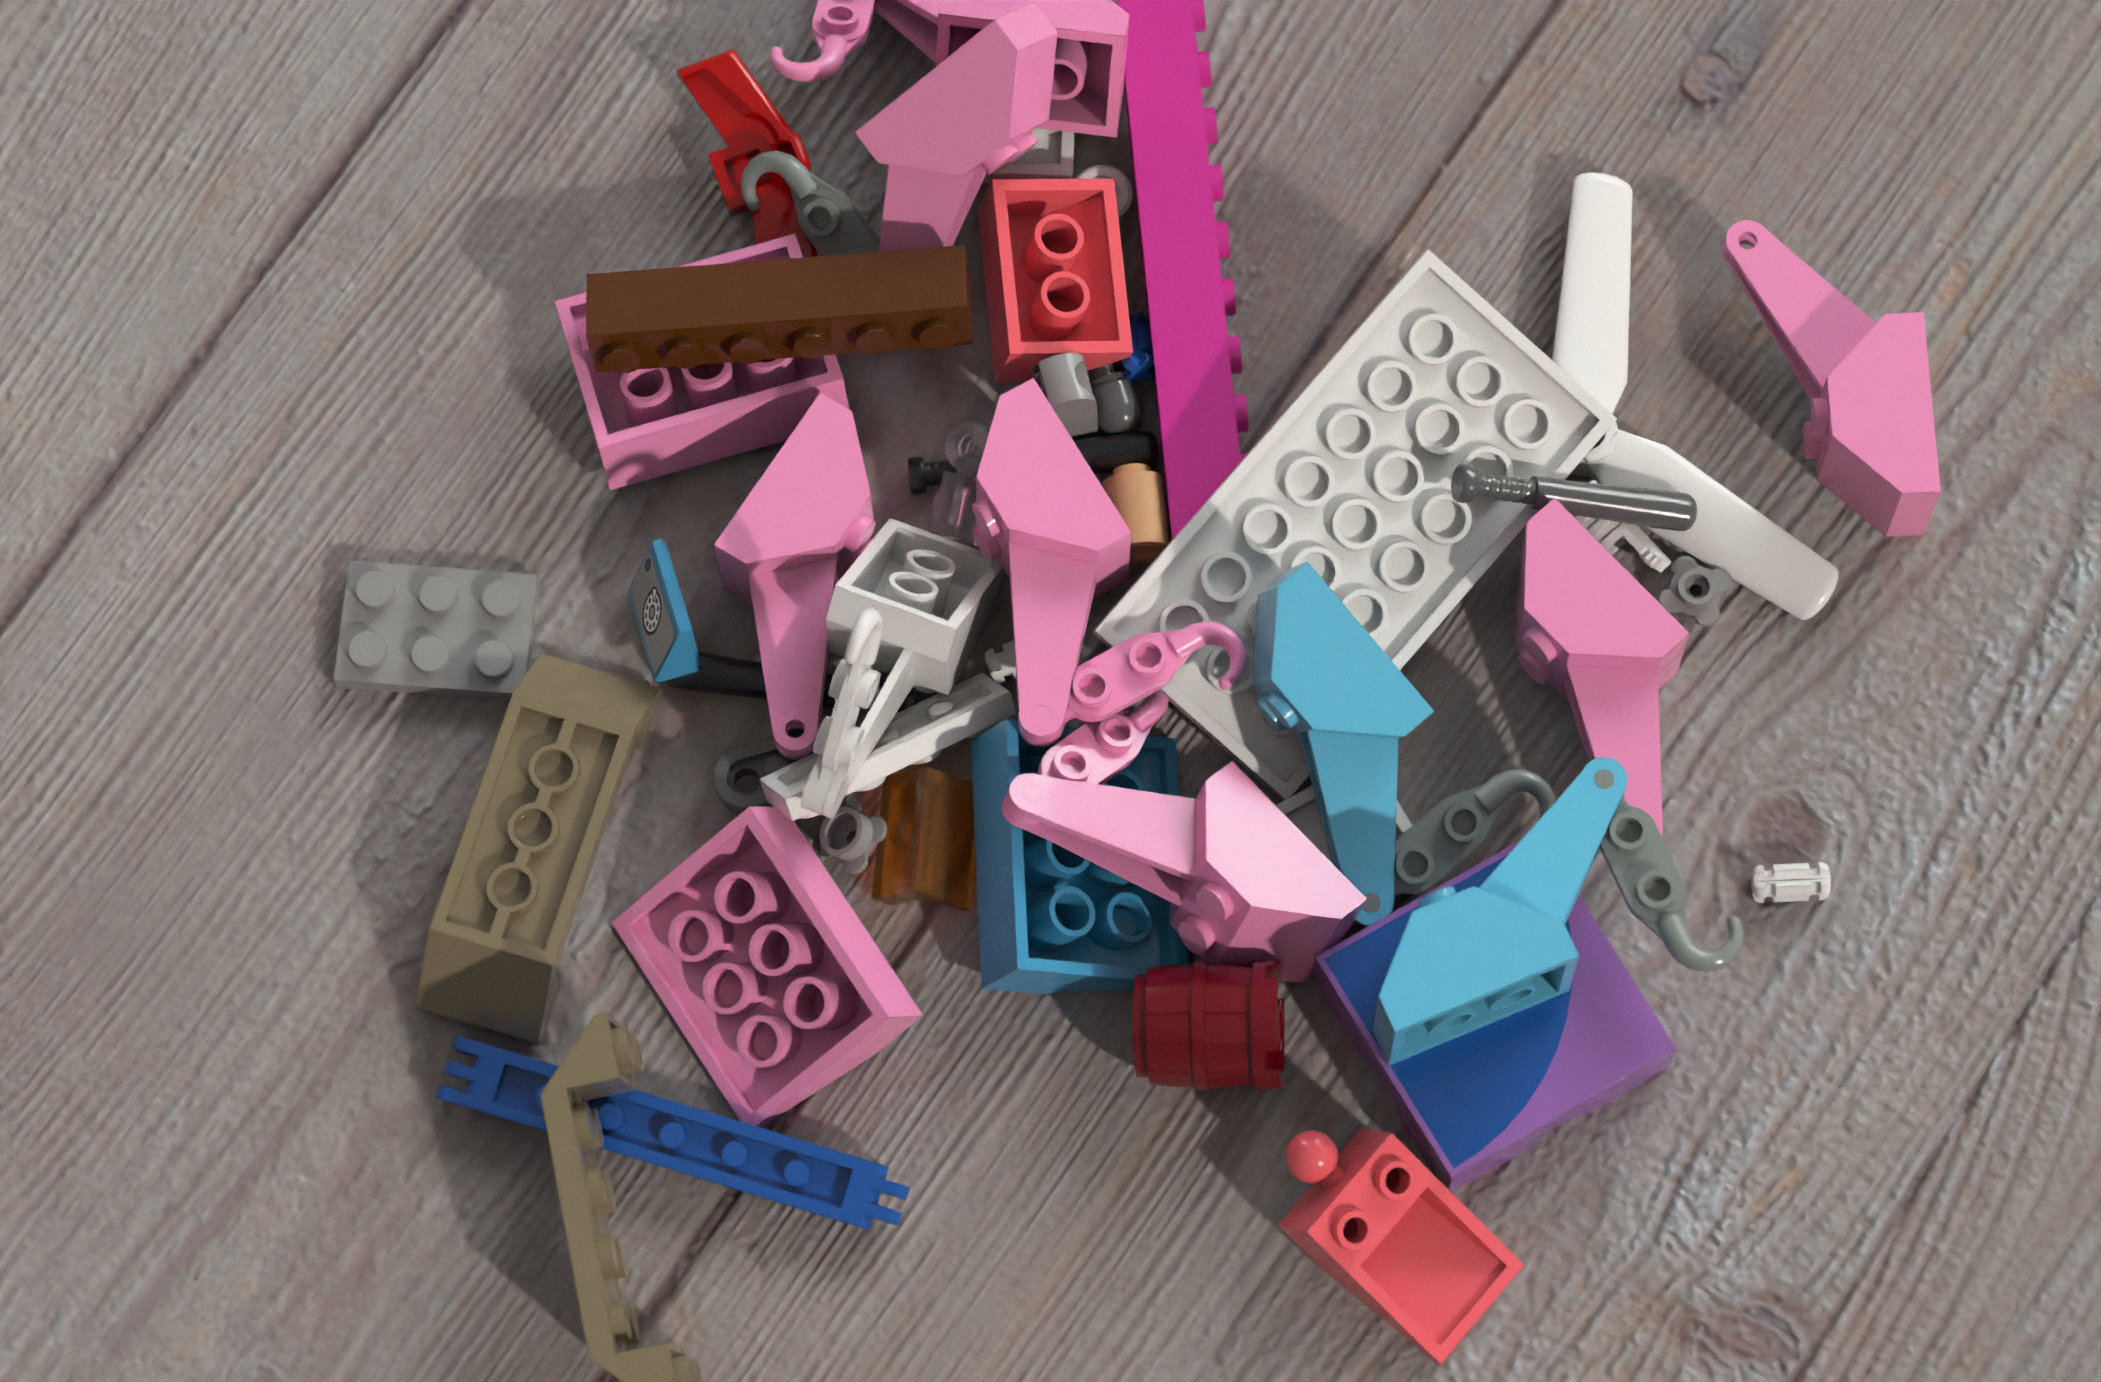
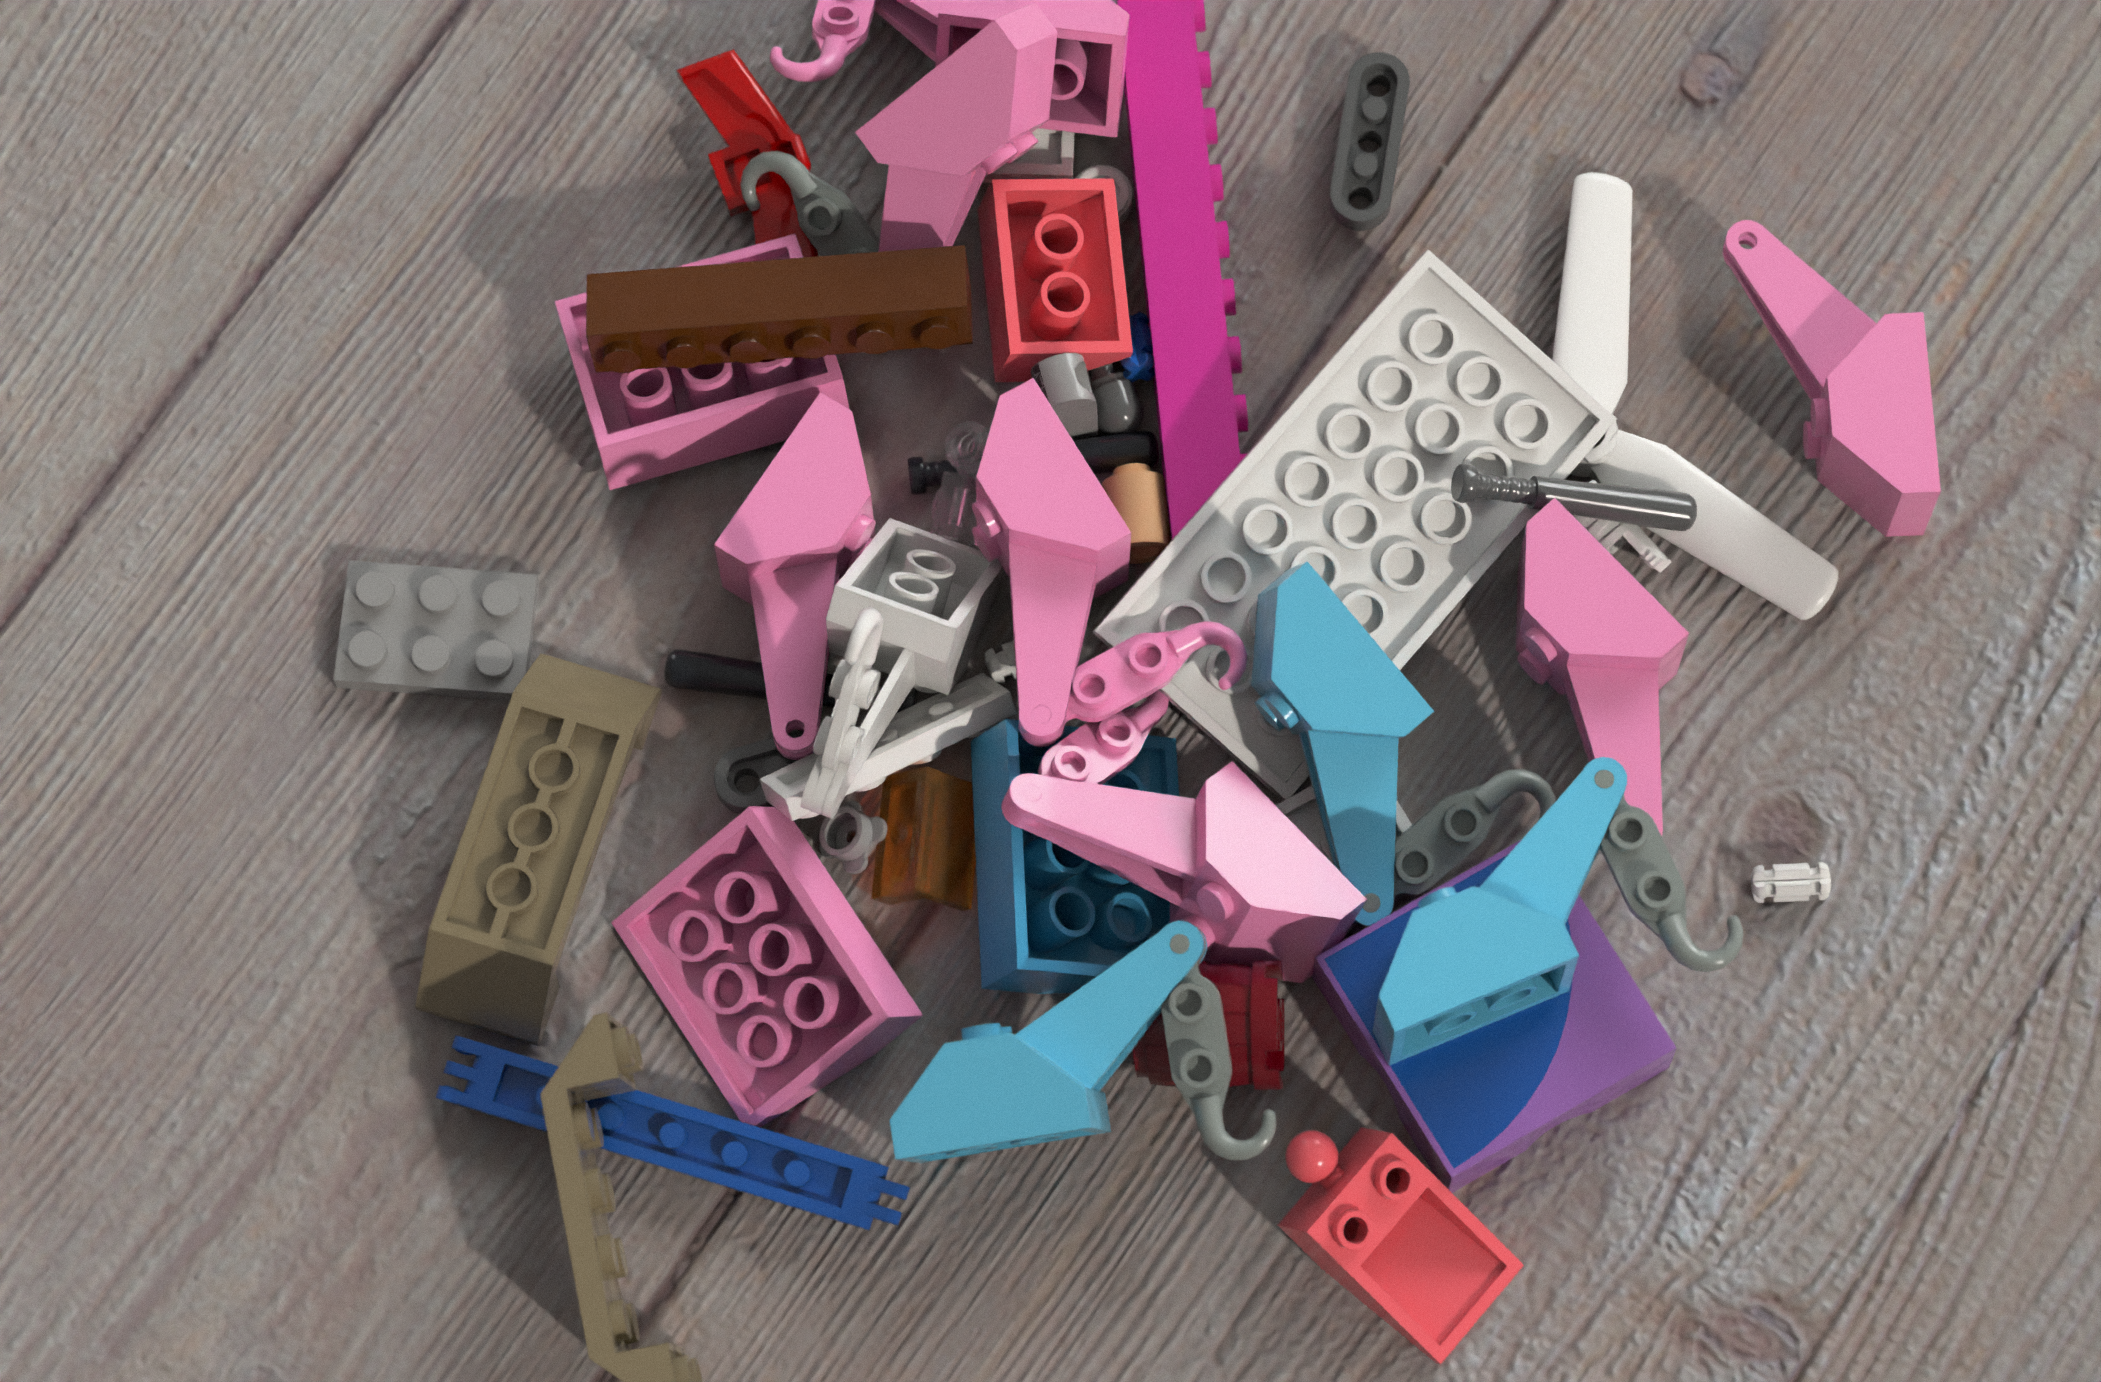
slope [629,539,702,682] -> none
light grey plate [1659,556,1732,627] -> none
none -> medium azure slope [889,921,1276,1163]
none -> dark grey plate [1329,52,1410,231]

